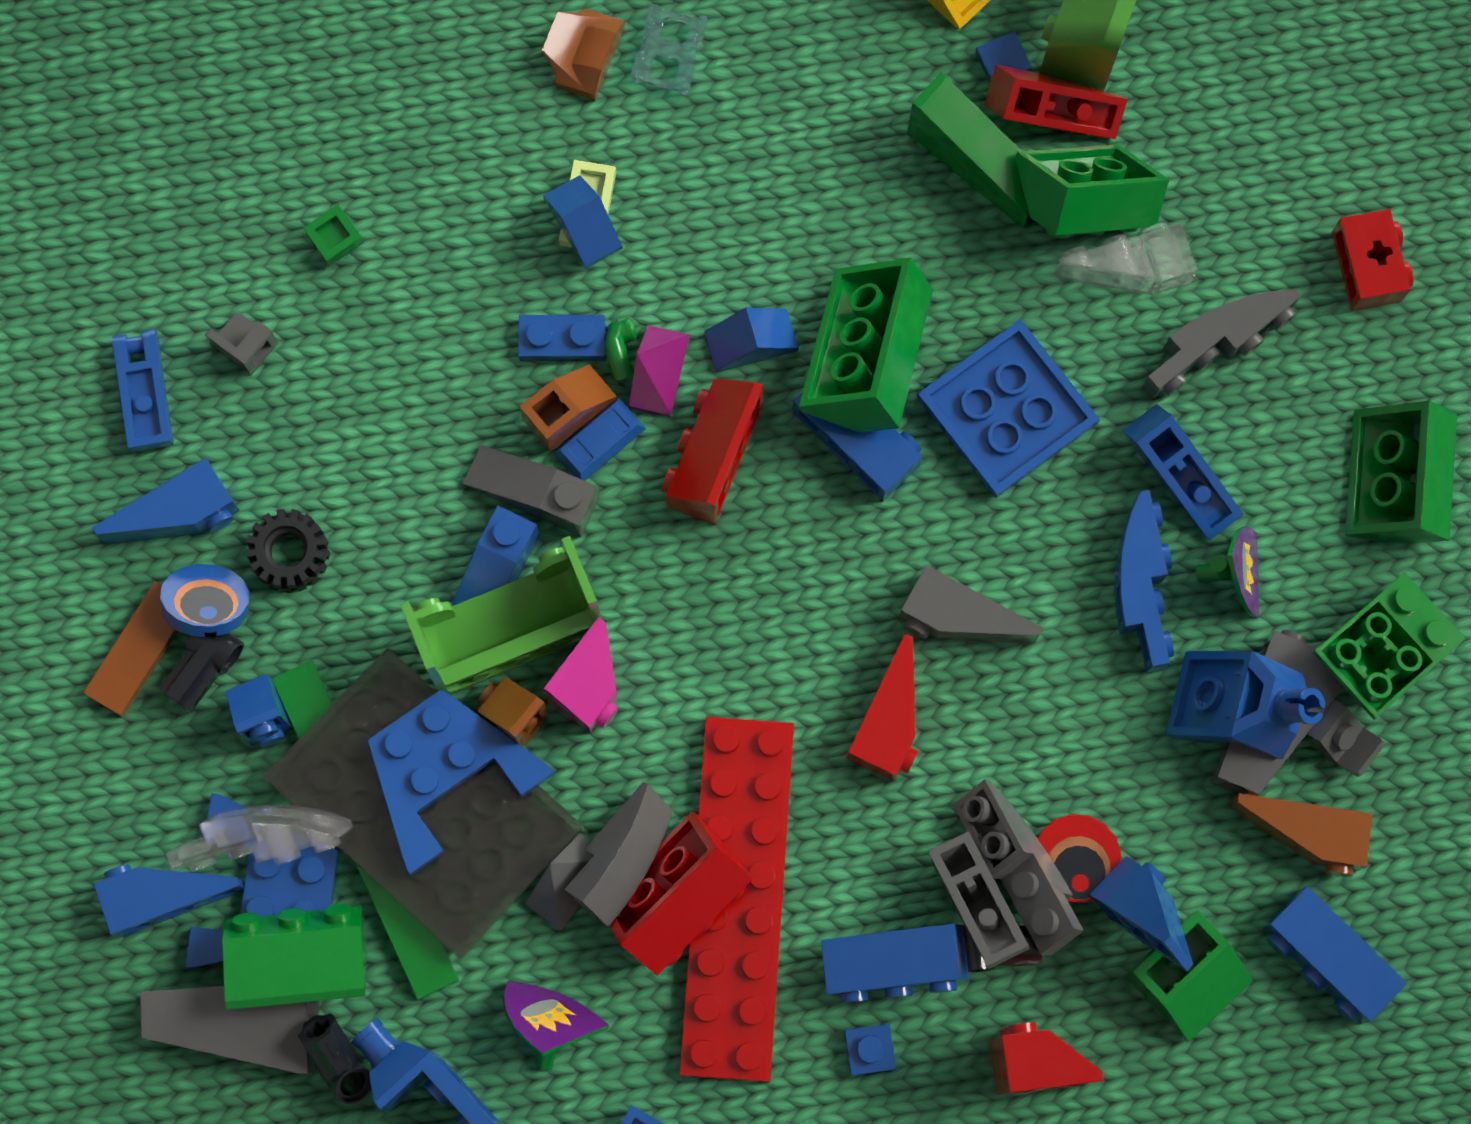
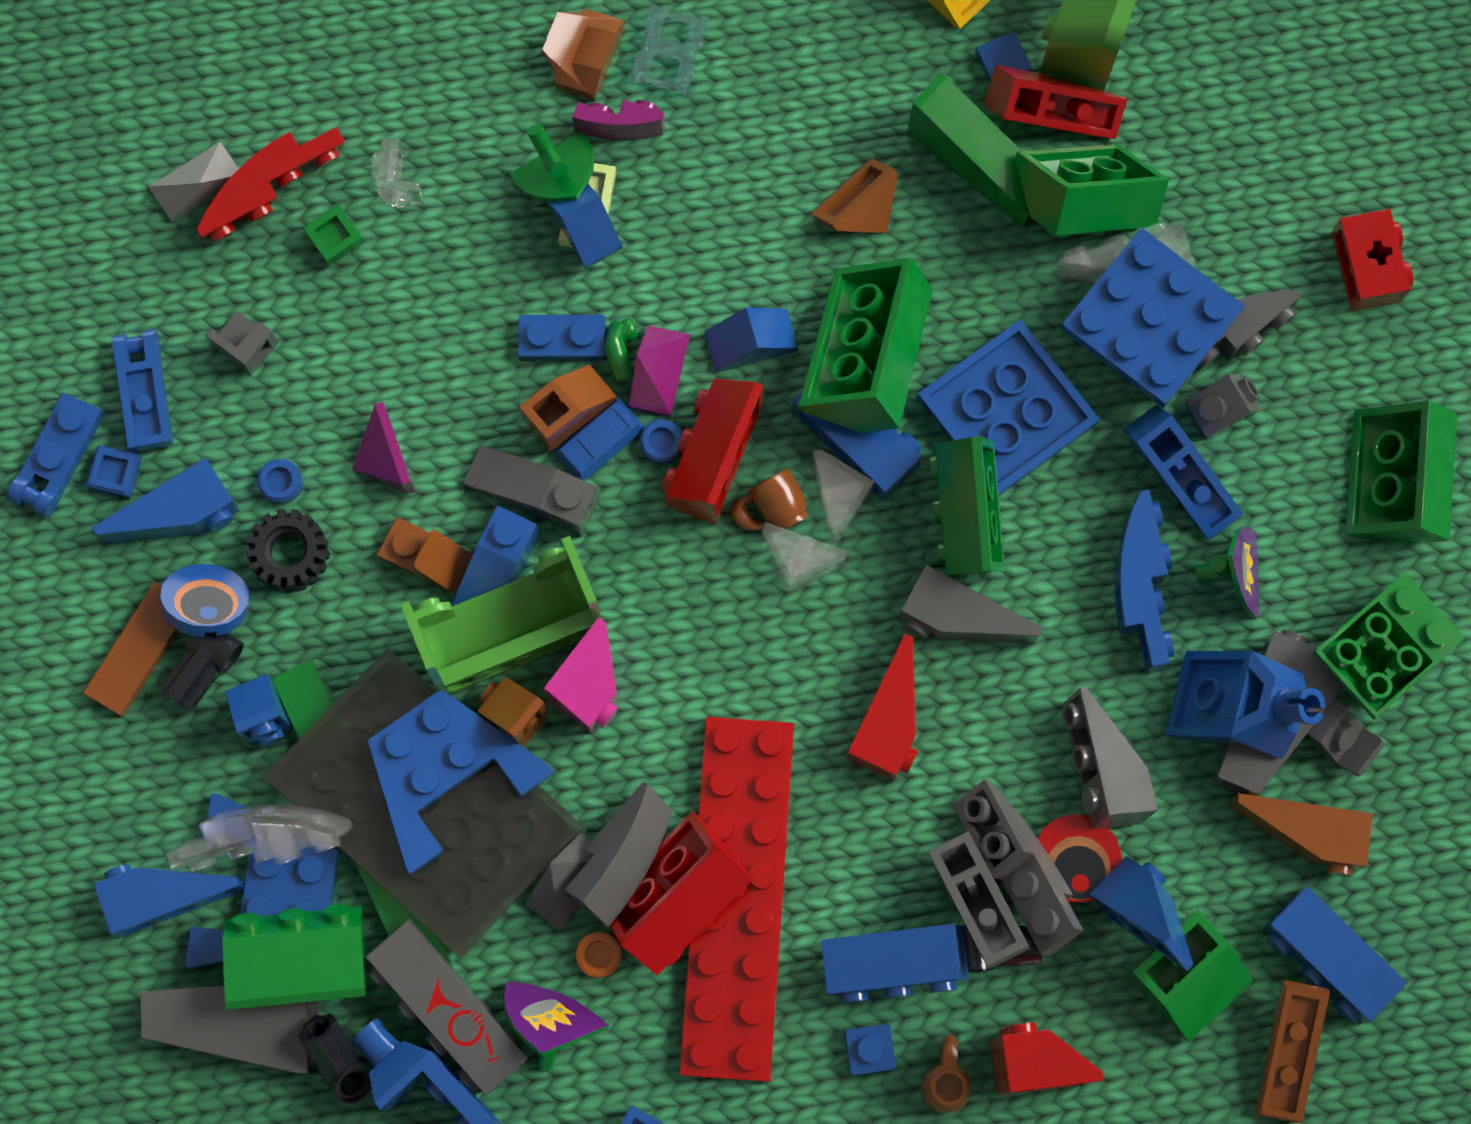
none -> blue plate [7,392,105,518]
none -> blue tile [86,445,143,499]
none -> light grey slope [149,142,239,223]
none -> red slope [197,127,345,243]
none -> blue tile [257,459,303,505]
none -> magenta slope [352,402,415,494]
none -> dark grey brick [366,918,528,1095]
none -> clear bracket [371,138,423,208]
none -> dark orange slope [377,517,473,596]
none -> green shield [509,124,595,202]
none -> magenta slope [572,100,665,140]
none -> orange tile [576,932,622,978]
none -> blue tile [640,419,683,465]
none -> dark orange piece [732,468,809,533]
none -> clear slope [762,522,848,594]
none -> dark orange slope [811,158,898,233]
none -> clear slope [812,450,874,544]
none -> dark orange piece [920,1034,972,1114]
none -> green slope [930,436,1005,576]
none -> blue plate [1060,227,1245,409]
none -> slope [1062,687,1158,829]
none -> dark grey bracket [1185,374,1261,438]
none -> dark orange tile [1255,980,1330,1124]

